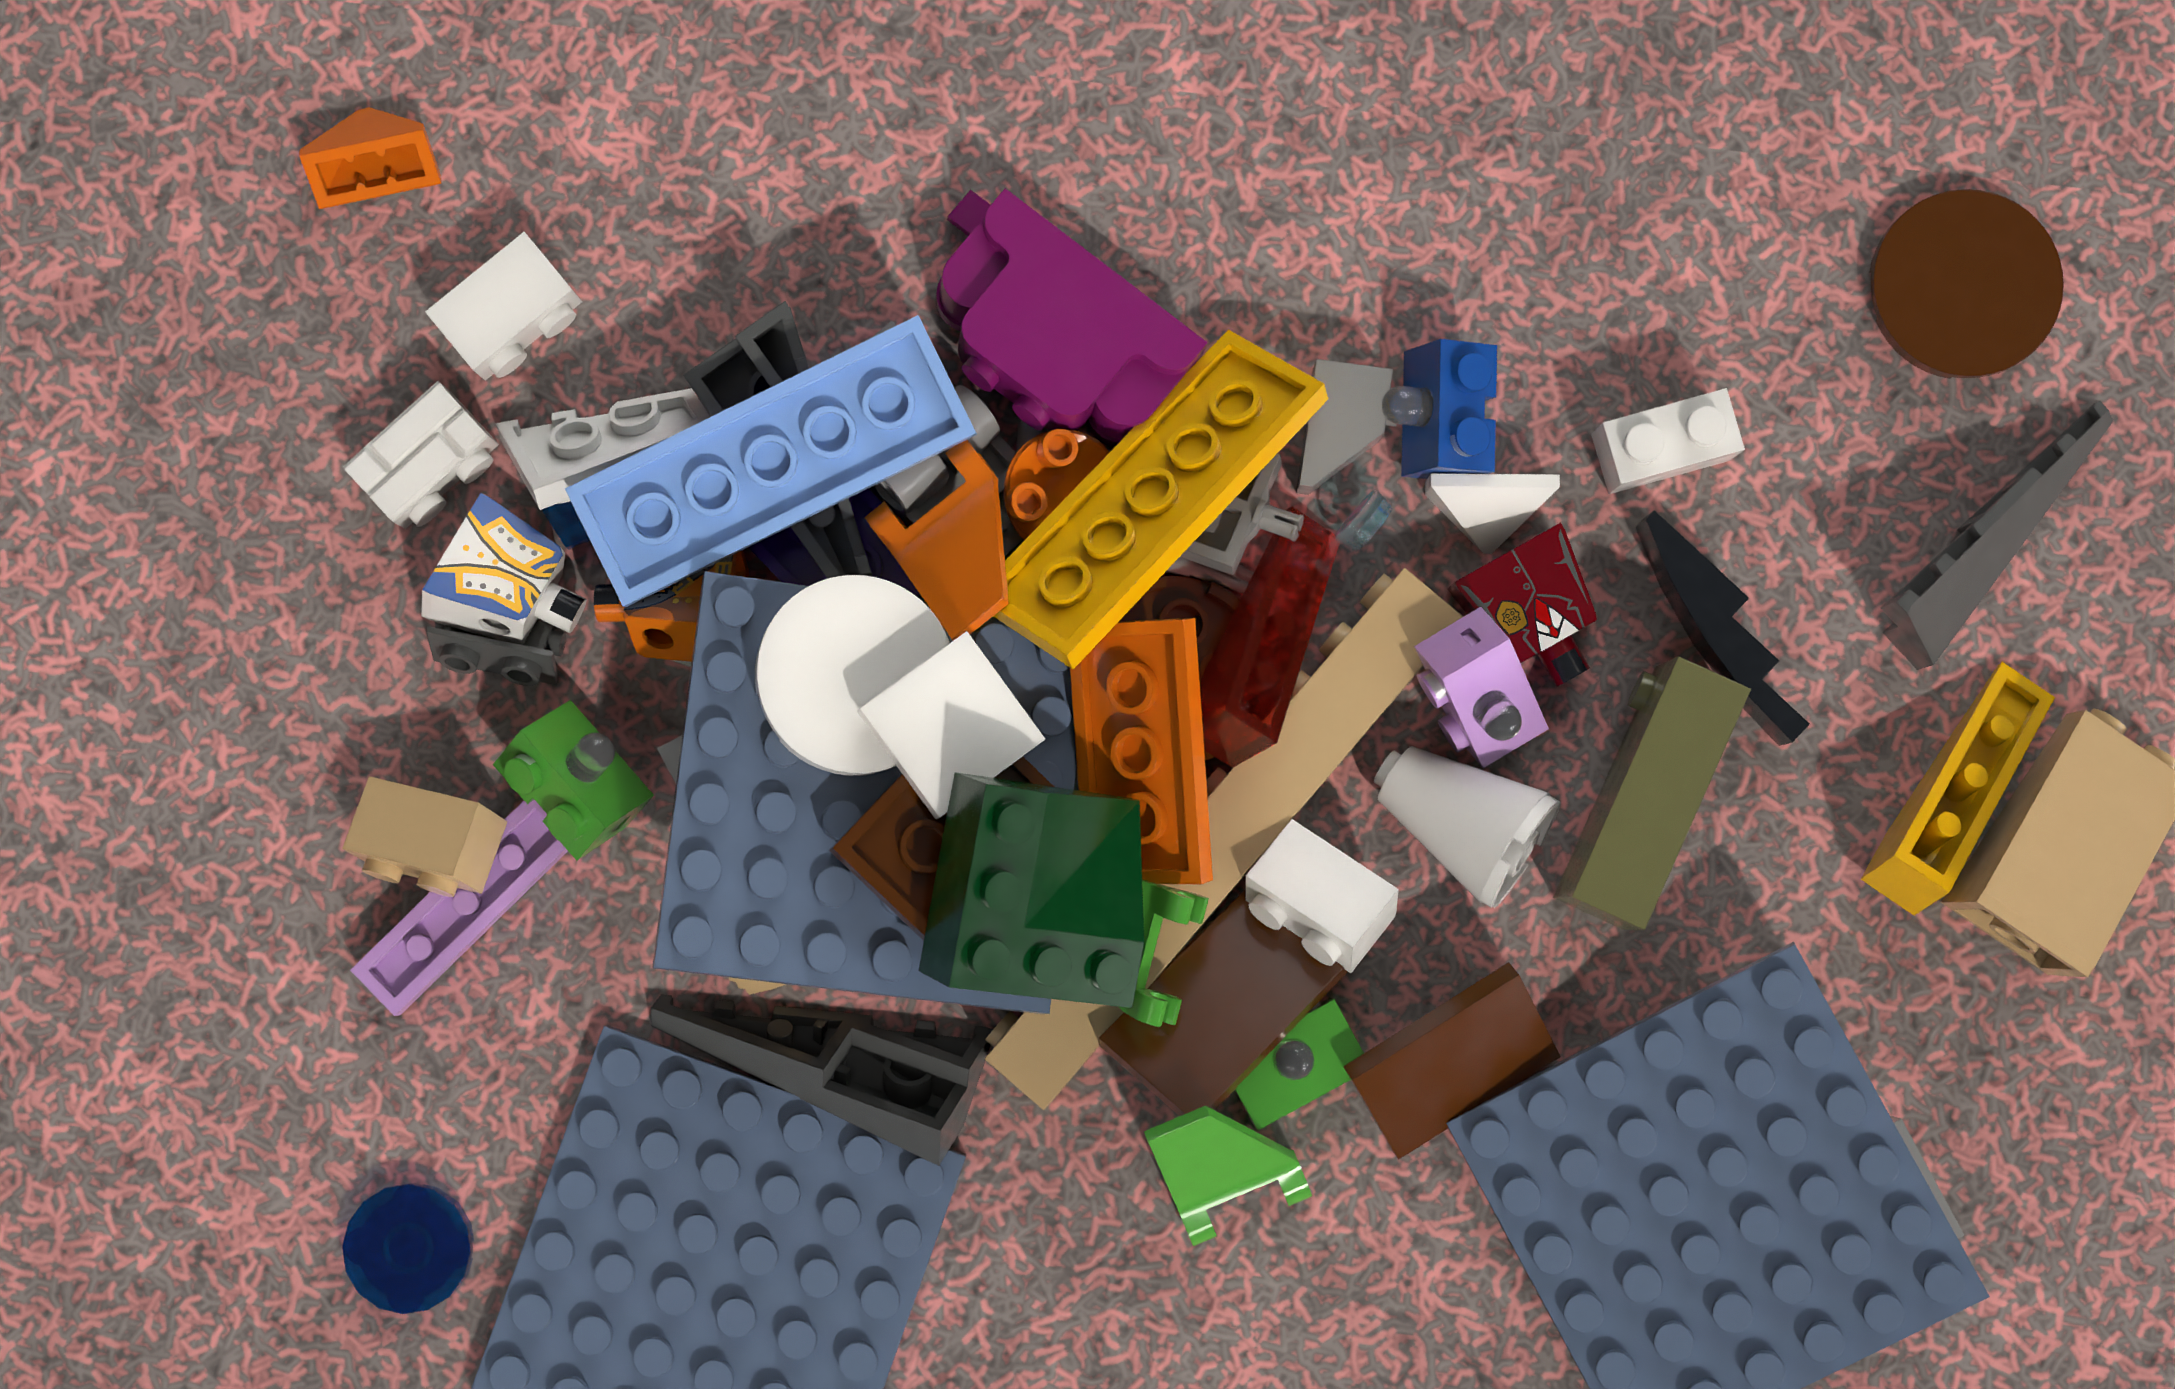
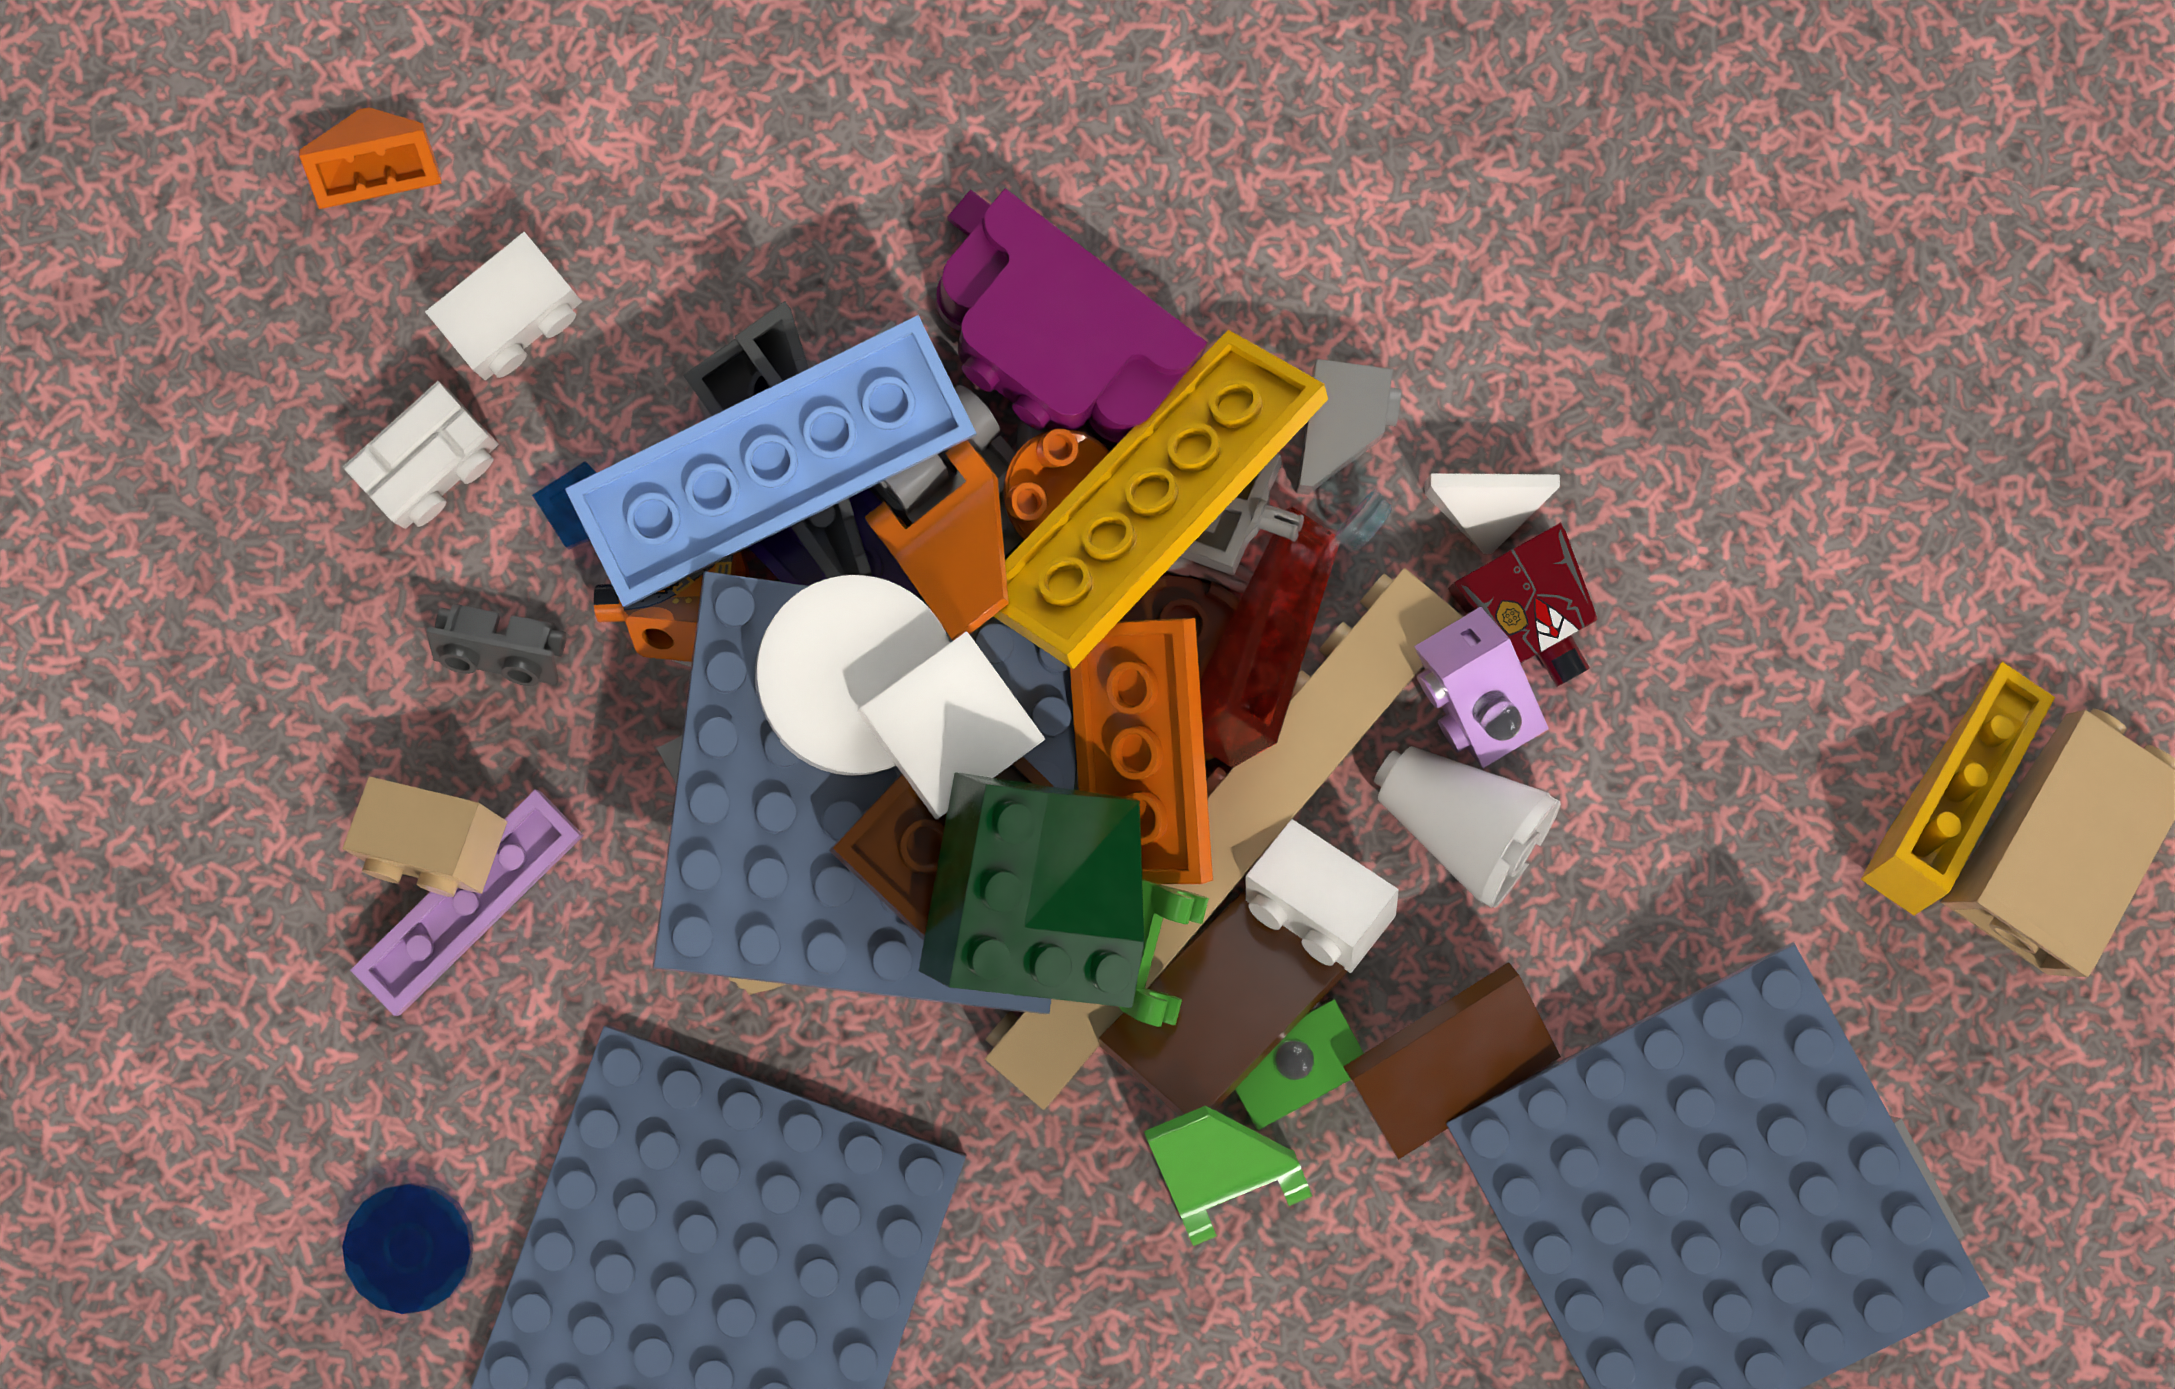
torso [421,493,587,645] -> none
bright green piece [493,700,654,861] -> none
white wing [495,388,710,510] -> none
dark grey wedge [651,994,993,1166] -> none
blue piece [1382,339,1497,479] -> none
olive brick [1553,656,1751,930] -> none
white brick [1591,388,1745,494] -> none
black slope [1635,510,1810,746] -> none
reddish brown tile [1869,189,2064,379] -> none
dark grey wedge [1881,401,2113,670] -> none

